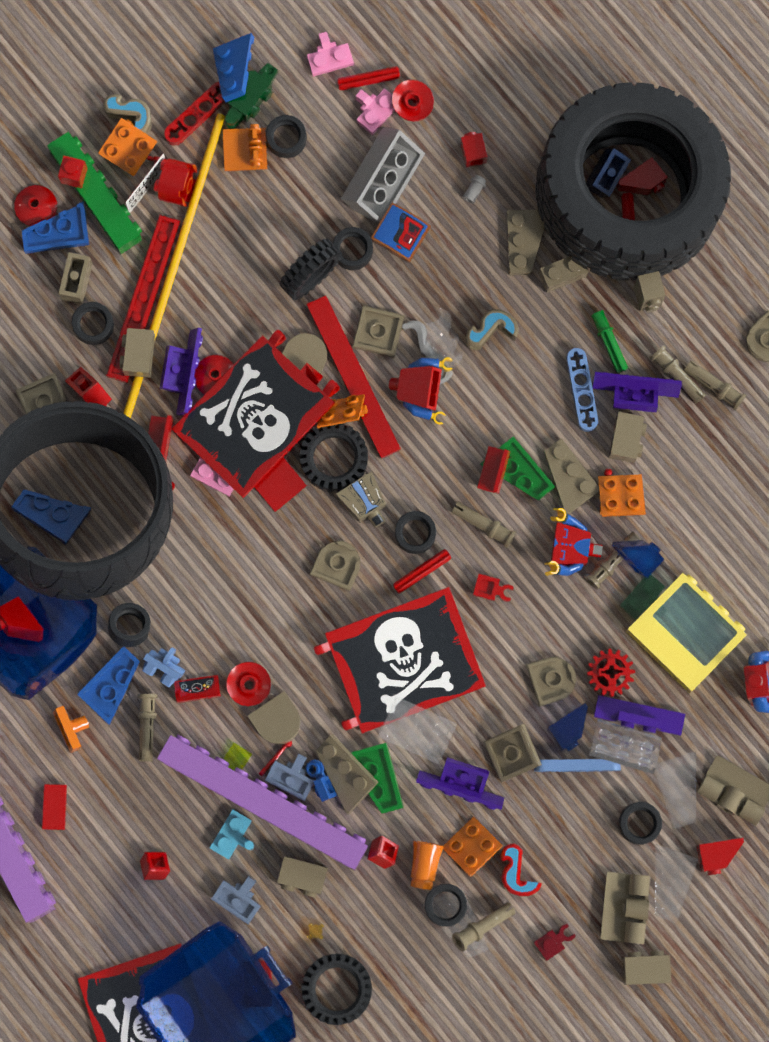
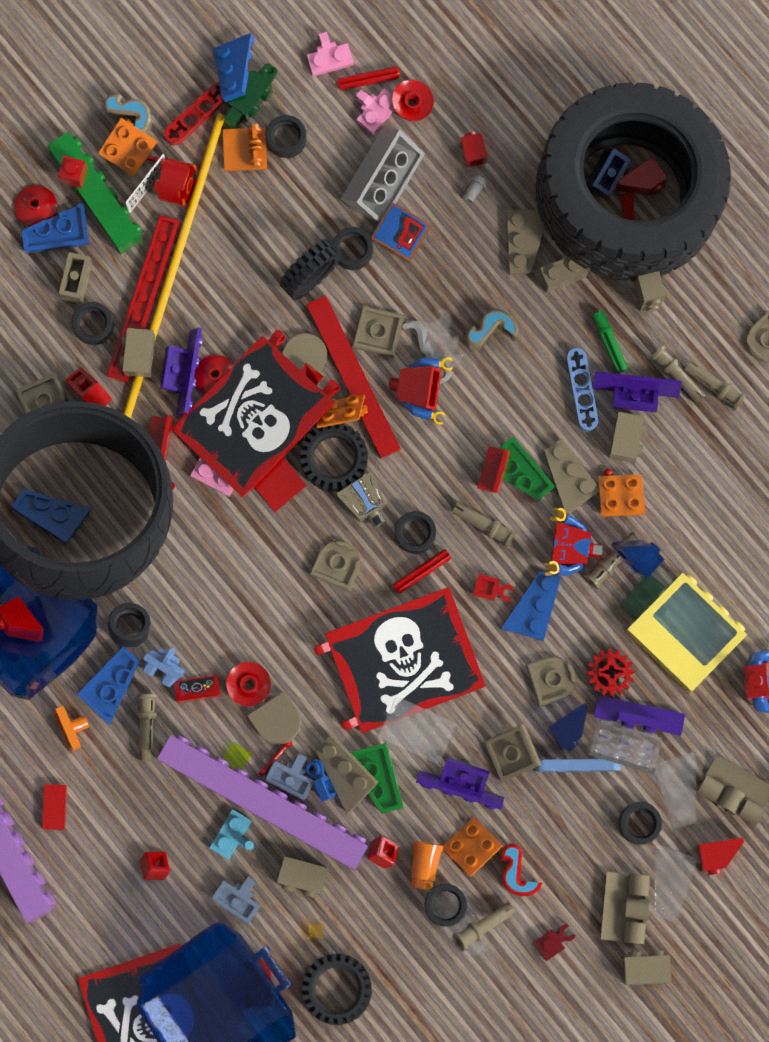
none -> blue wing [501,571,561,641]

